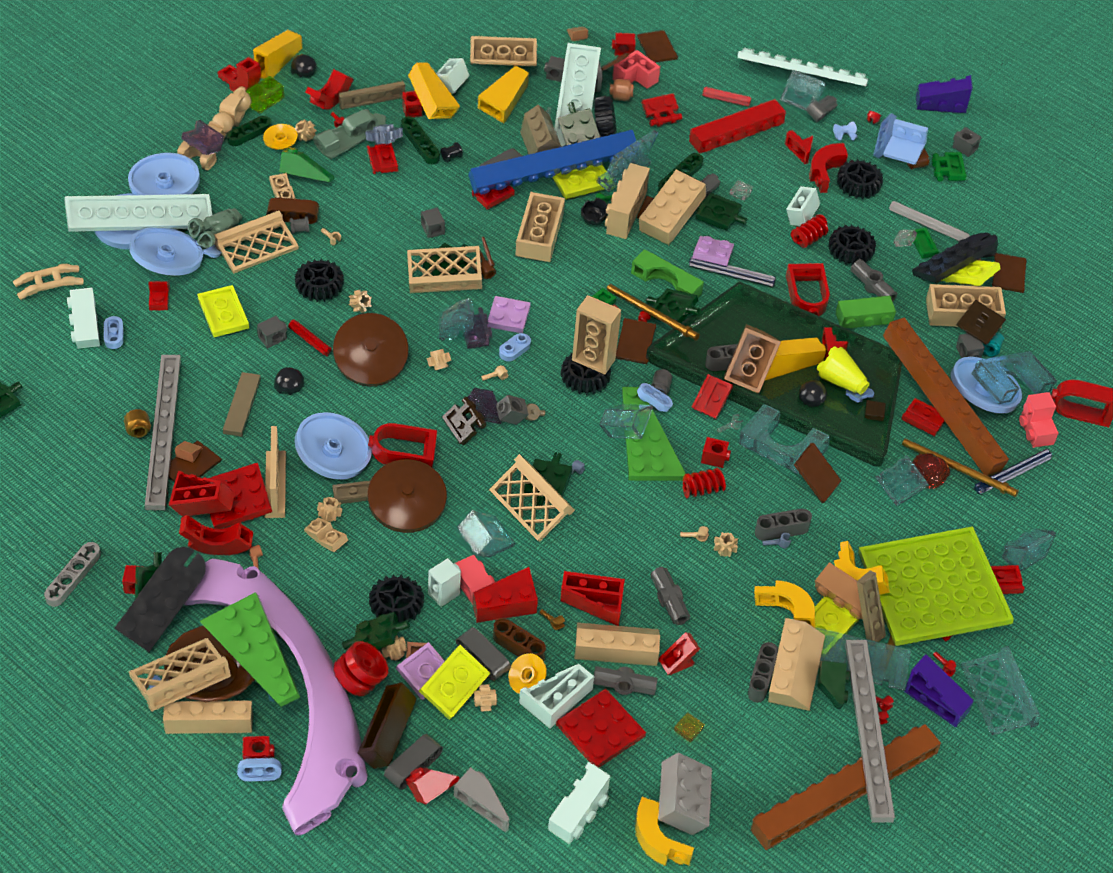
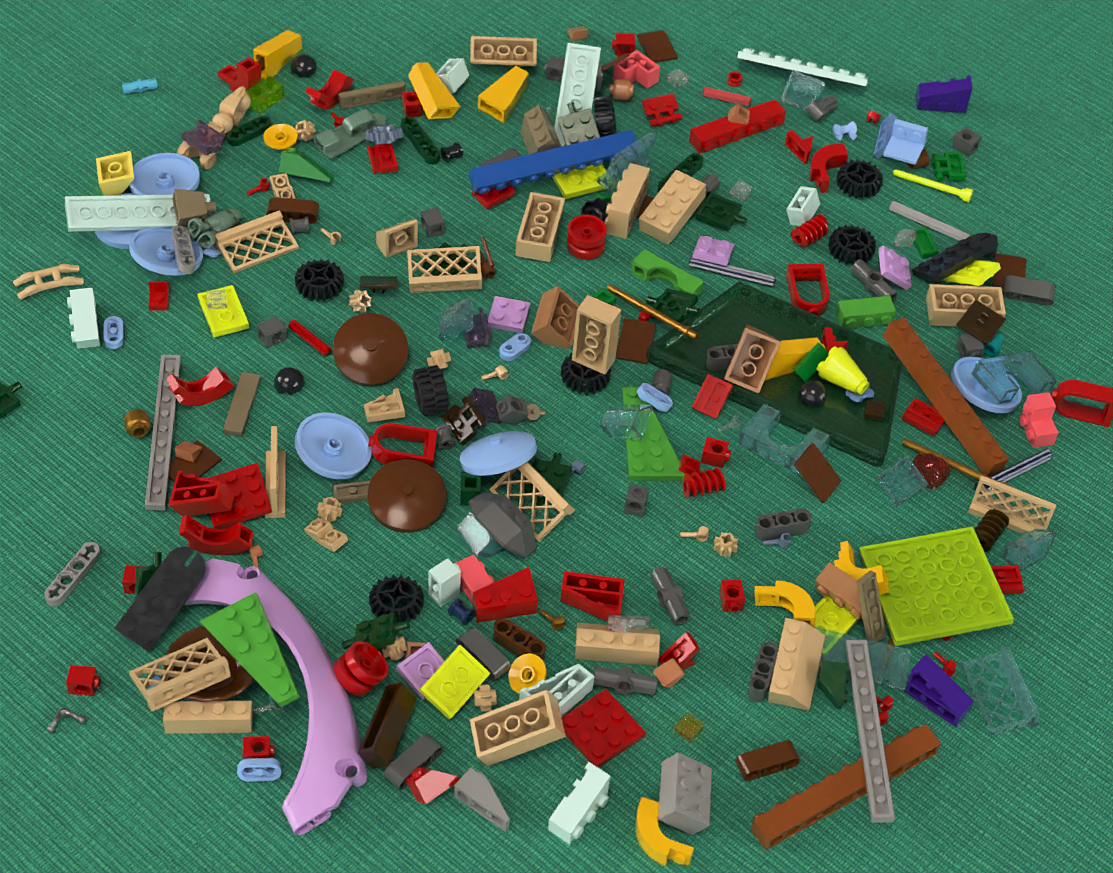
none -> flat silver piece [47,708,86,733]
none -> red brick [66,665,101,696]
none -> light yellow slope [96,151,135,196]
none -> medium azure pin [122,78,158,94]
none -> red arch [166,367,235,406]
none -> light grey beam [171,225,196,274]
none -> dark tan torso [172,189,216,227]
none -> clear plate [207,290,227,309]
none -> red hand [246,178,270,196]
none -> clear hand [254,699,284,715]
none -> piece [360,276,397,293]
none -> tan wing [364,388,405,423]
none -> tan slope [376,219,418,258]
none -> black tyre [412,365,449,416]
none -> dark grey bush [435,424,455,450]
none -> dark blue bush [448,599,475,625]
none -> light blue dish [460,431,537,476]
none -> dark green slope [460,471,481,505]
none -> dark grey wedge [469,493,537,558]
none -> tan brick [470,690,566,766]
none -> medium nougat slope [531,286,579,349]
none -> red wheel [567,215,607,260]
none -> clear slope [607,615,650,633]
none -> dark grey brick [624,484,649,517]
none -> nougat slope [653,658,685,688]
none -> clear plate [666,68,690,88]
none -> red tile [678,454,701,475]
none -> red brick [719,579,745,612]
none -> red bush [727,71,743,87]
none -> nougat slope [728,104,750,125]
none -> reddish brown beam [735,740,800,781]
none -> green tile [793,343,829,382]
none -> lavender plate [878,245,912,290]
none -> neon yellow piece [893,169,973,203]
none -> tan fence [968,475,1056,542]
none -> dark brown piece [974,509,1009,552]
none -> dark grey beam [1002,275,1056,305]

